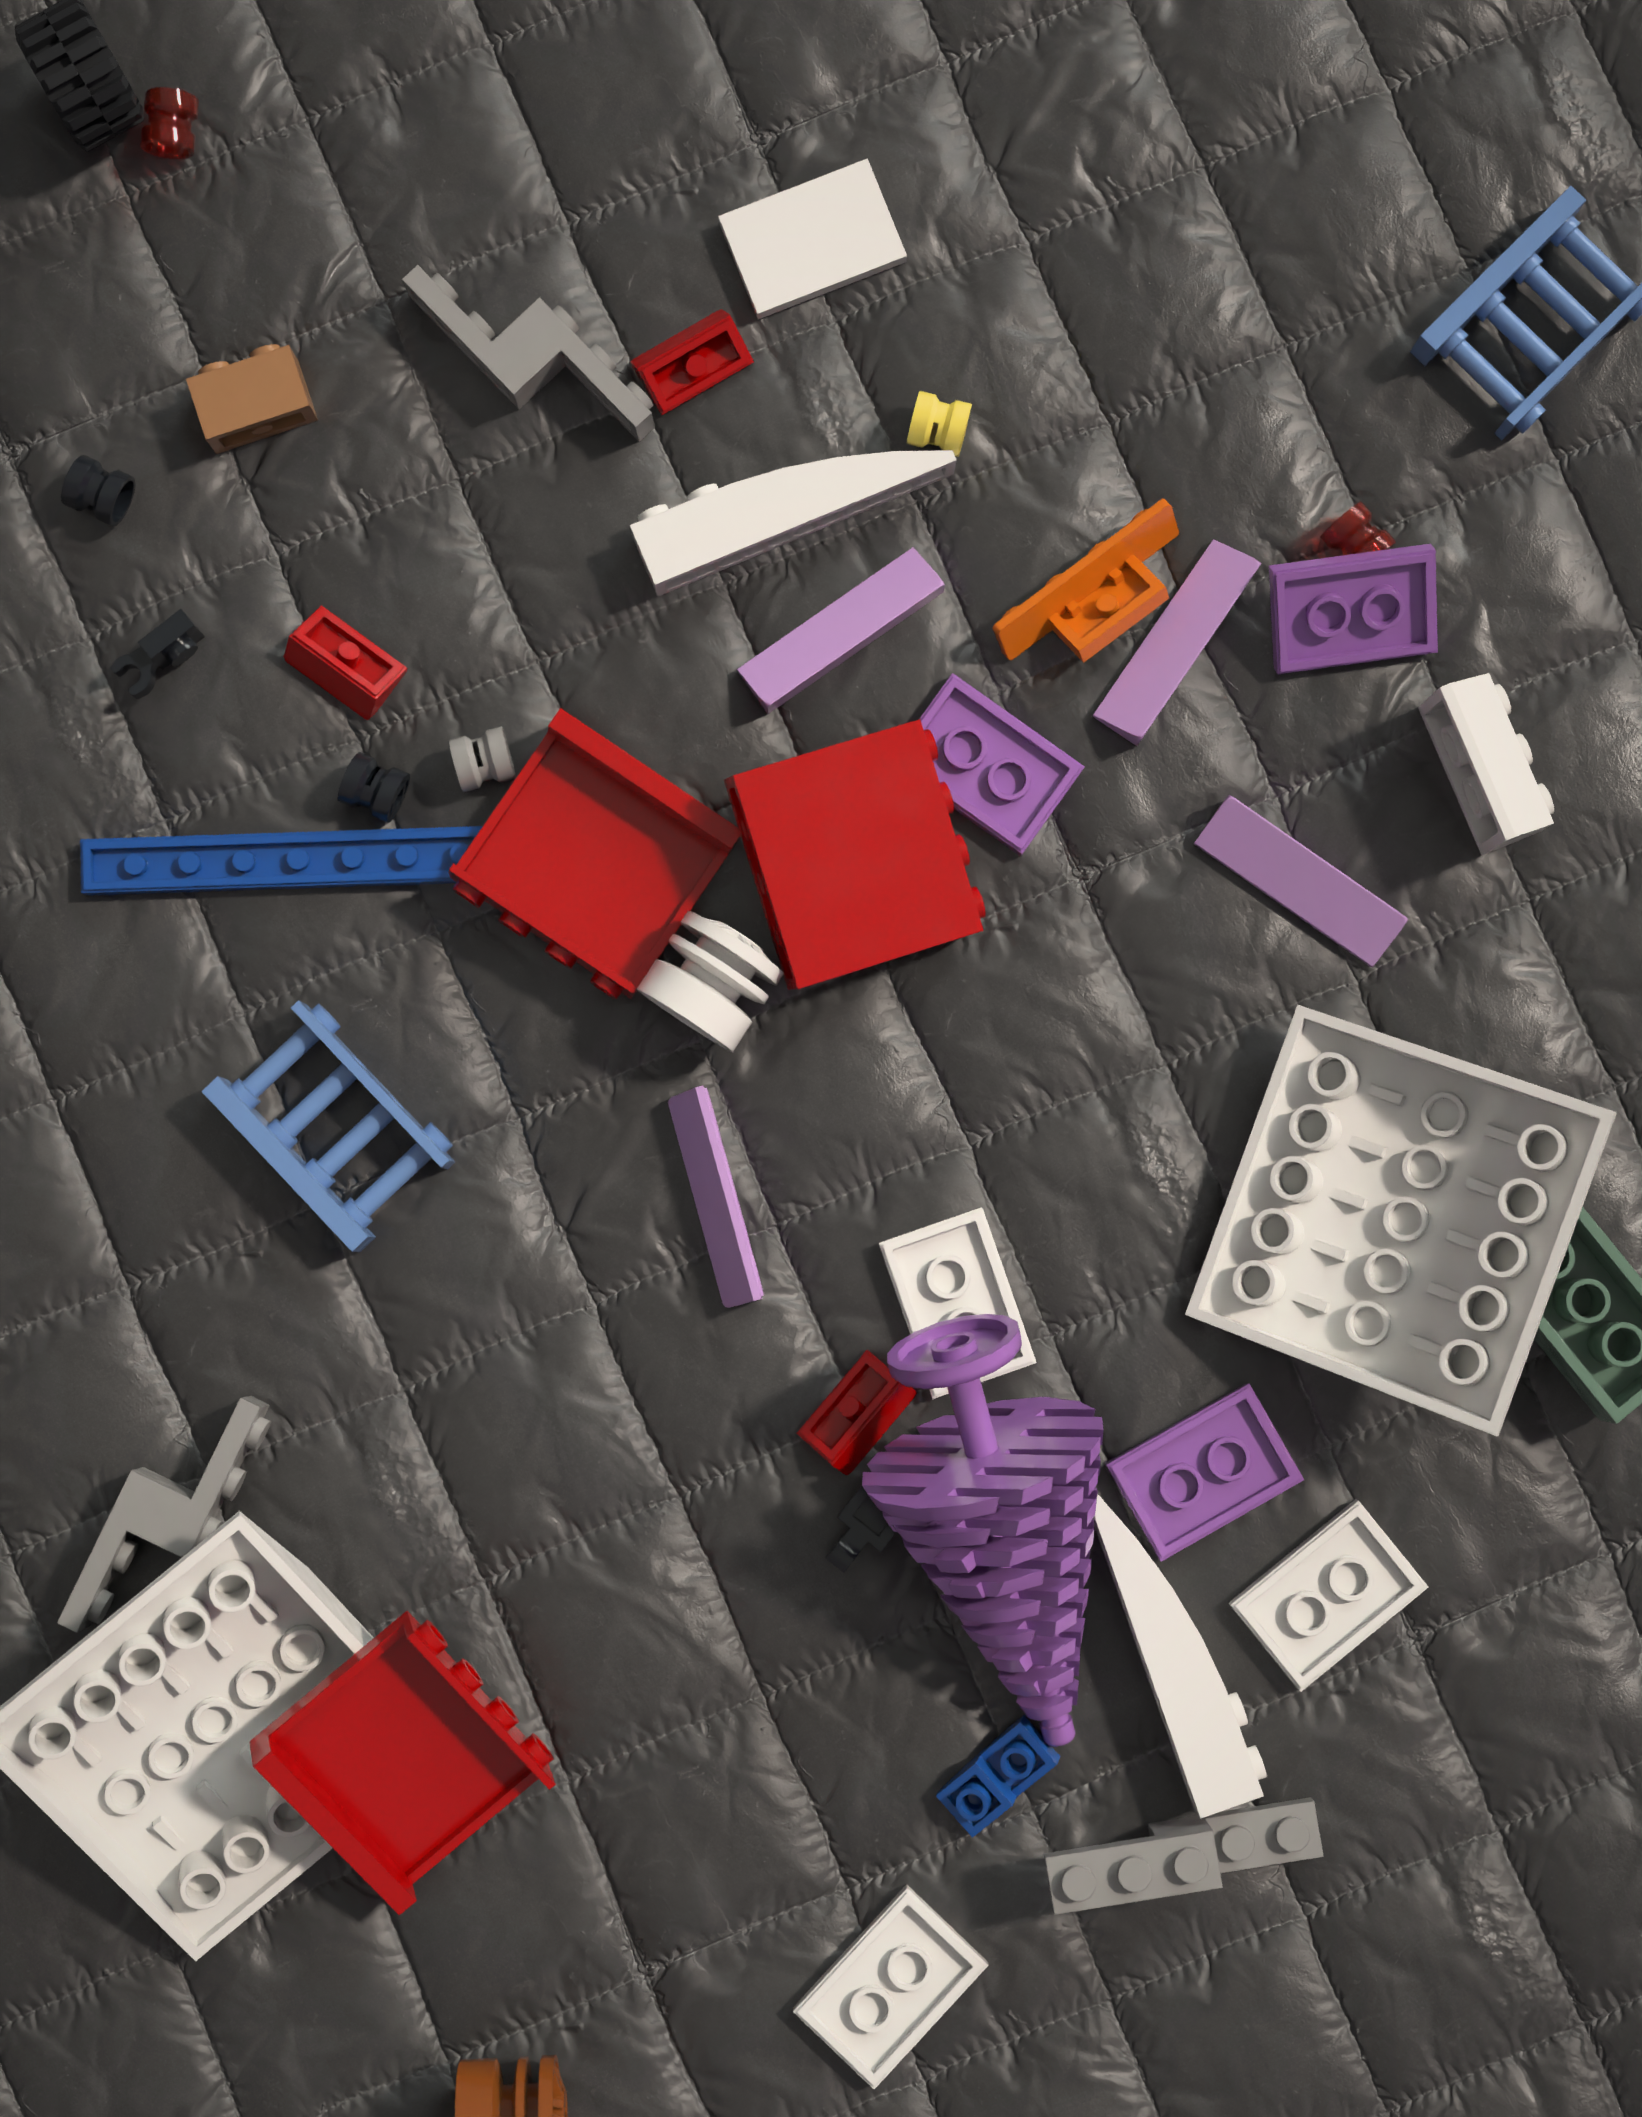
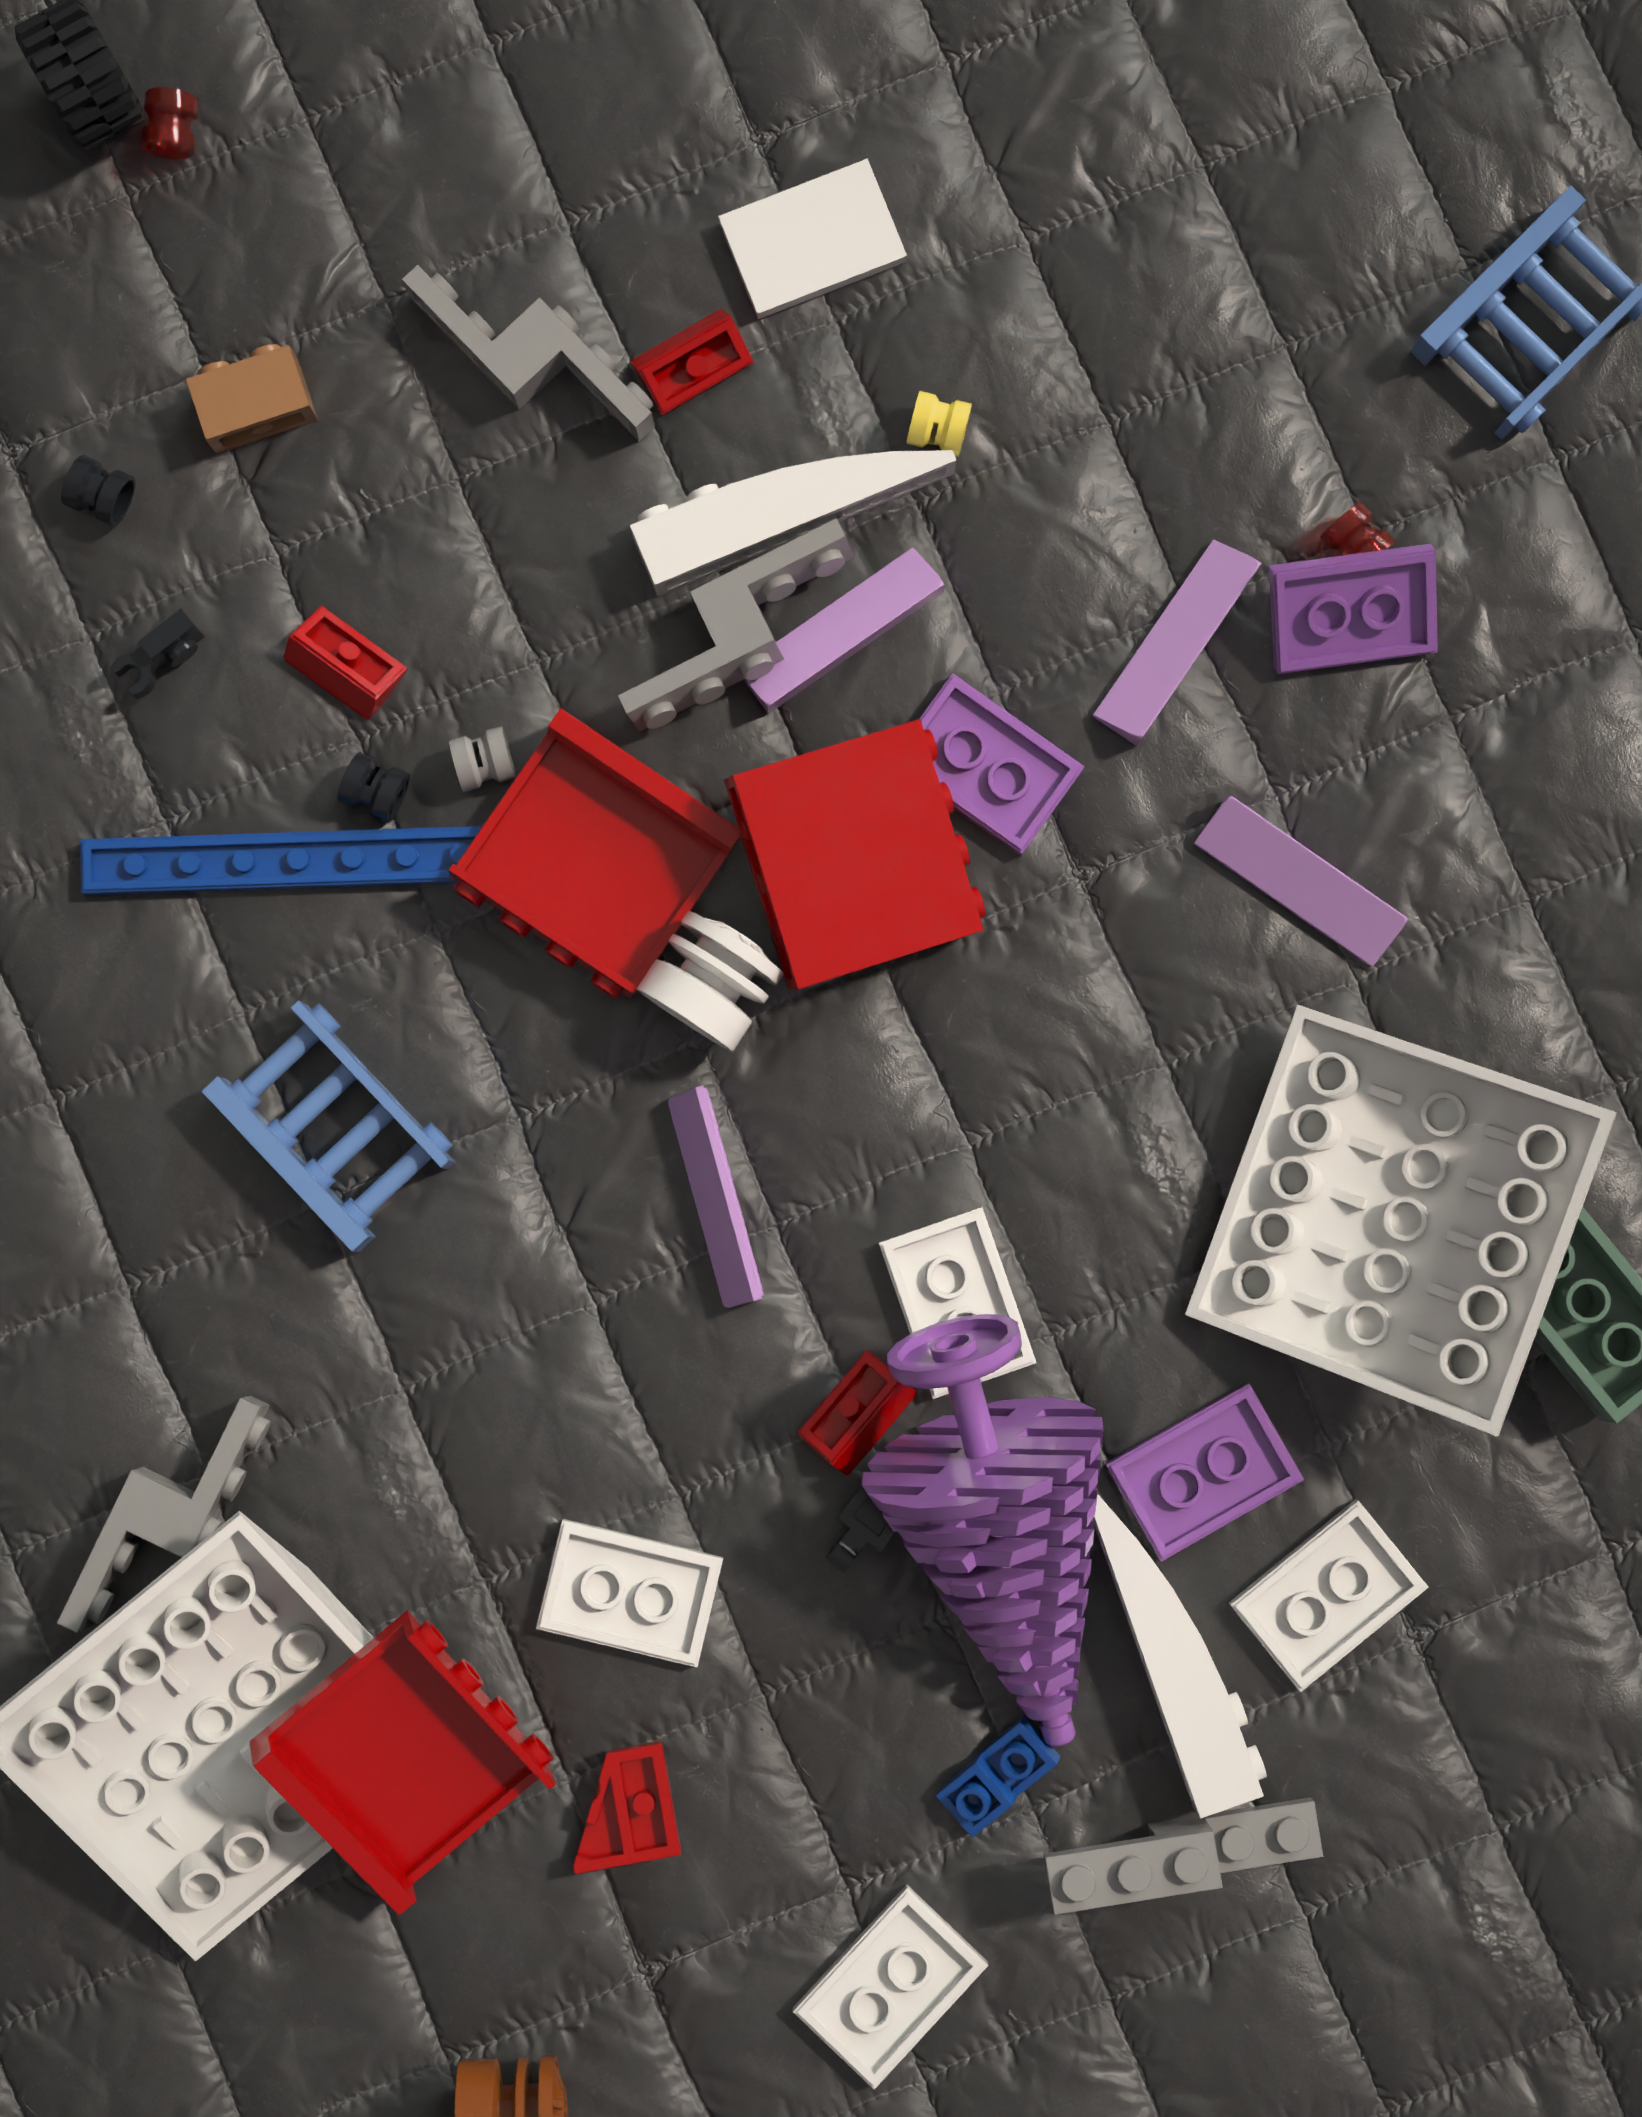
orange bracket [992,499,1179,663] -> none
white slope [1418,673,1554,856] -> none
none -> white tile [536,1519,724,1667]
none -> red wing [573,1741,682,1874]
none -> light grey bracket [618,518,855,732]

